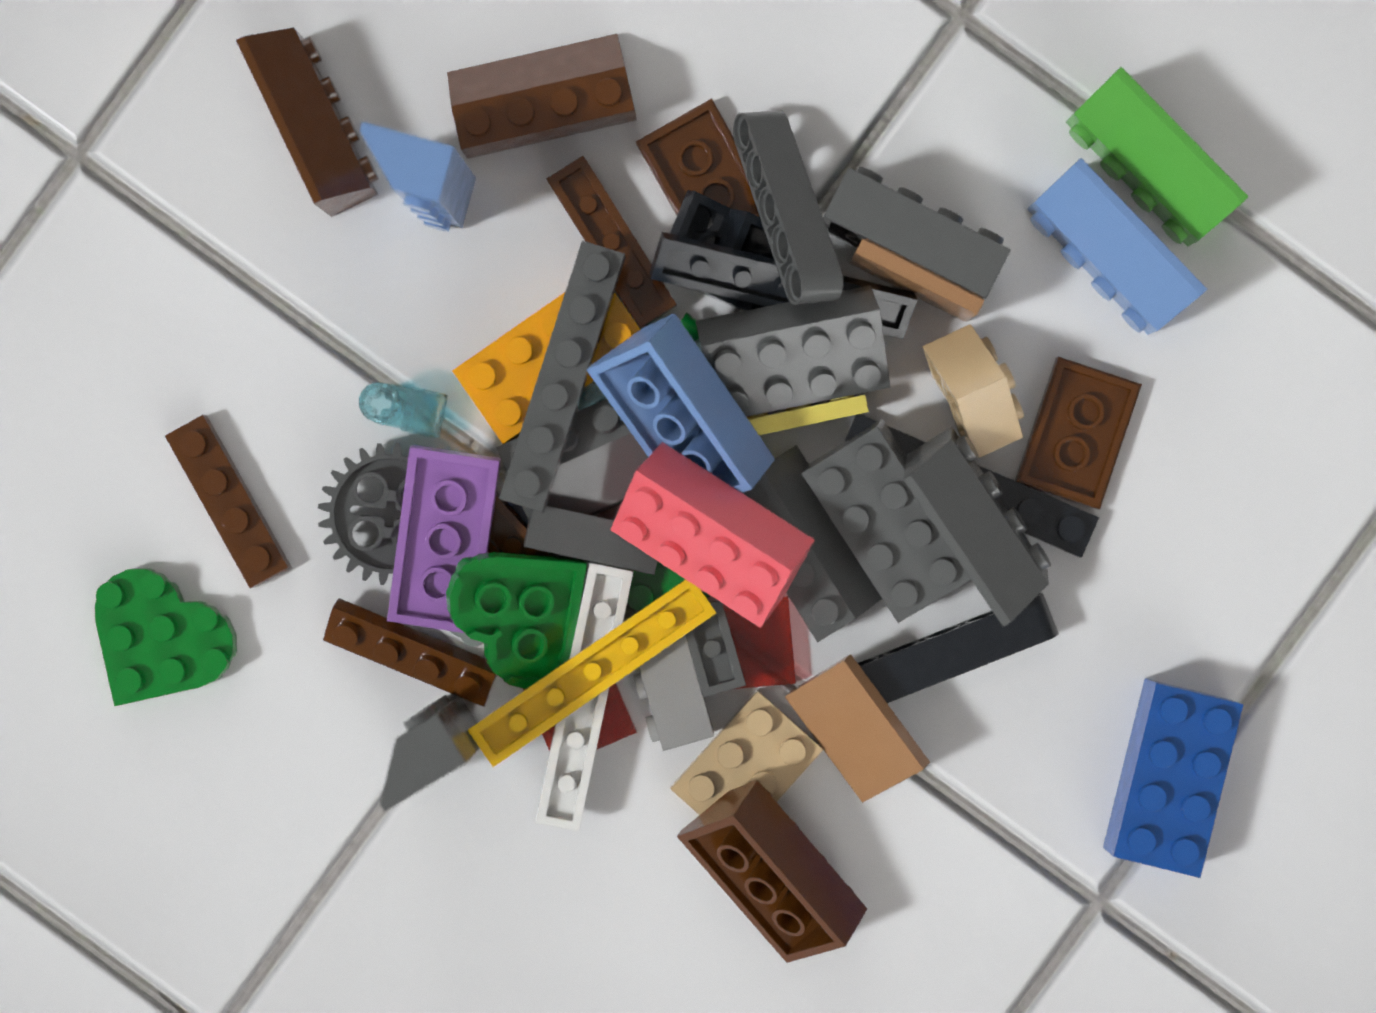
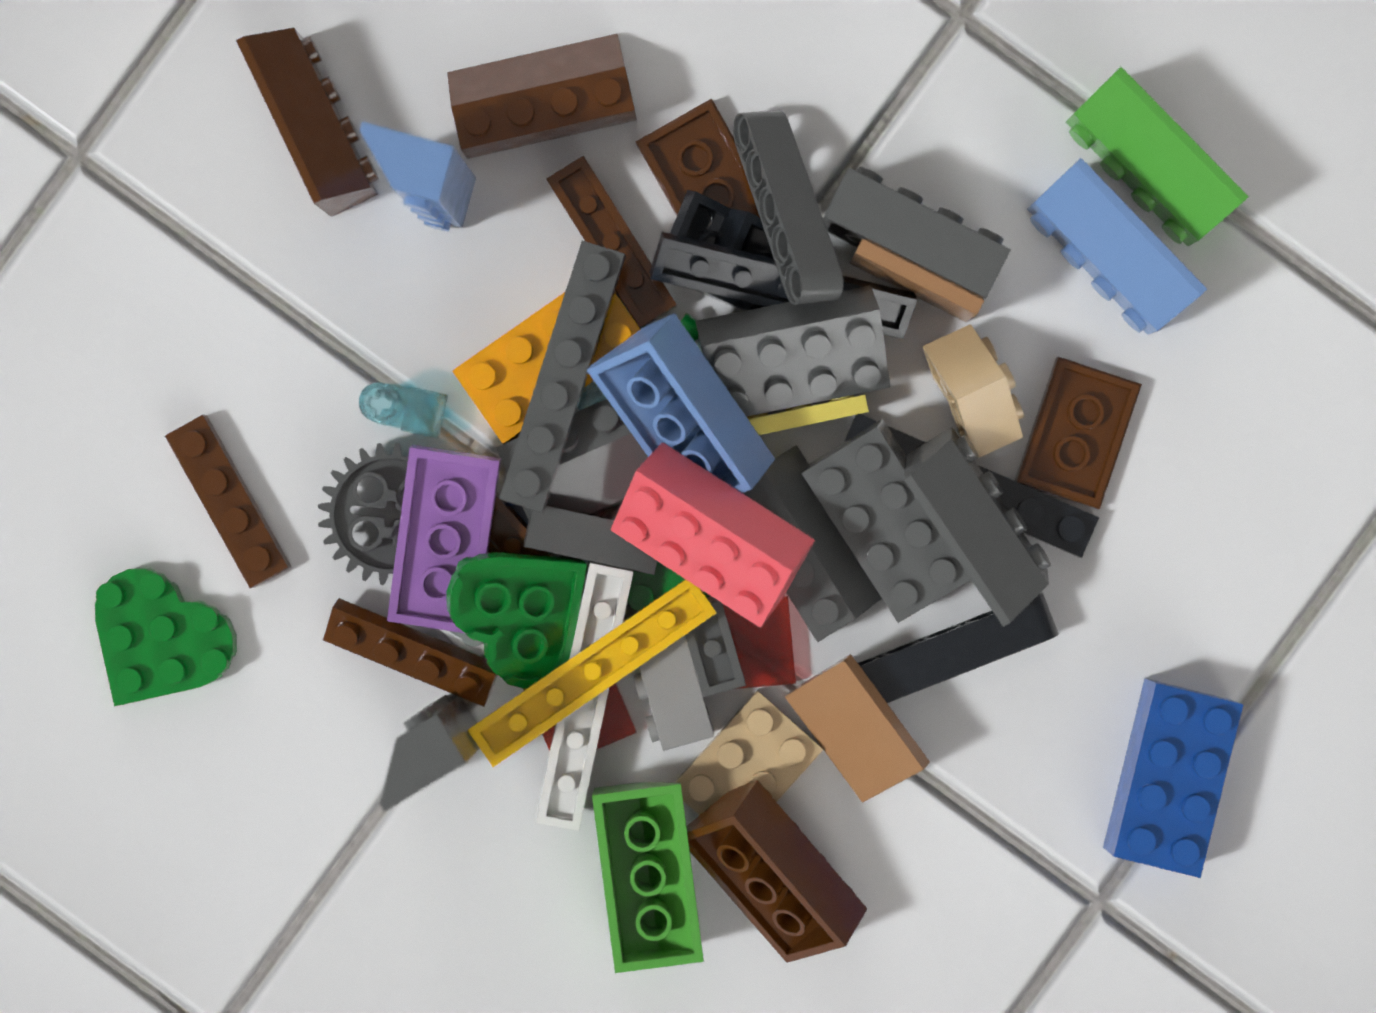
none -> bright green slope [592,782,704,973]

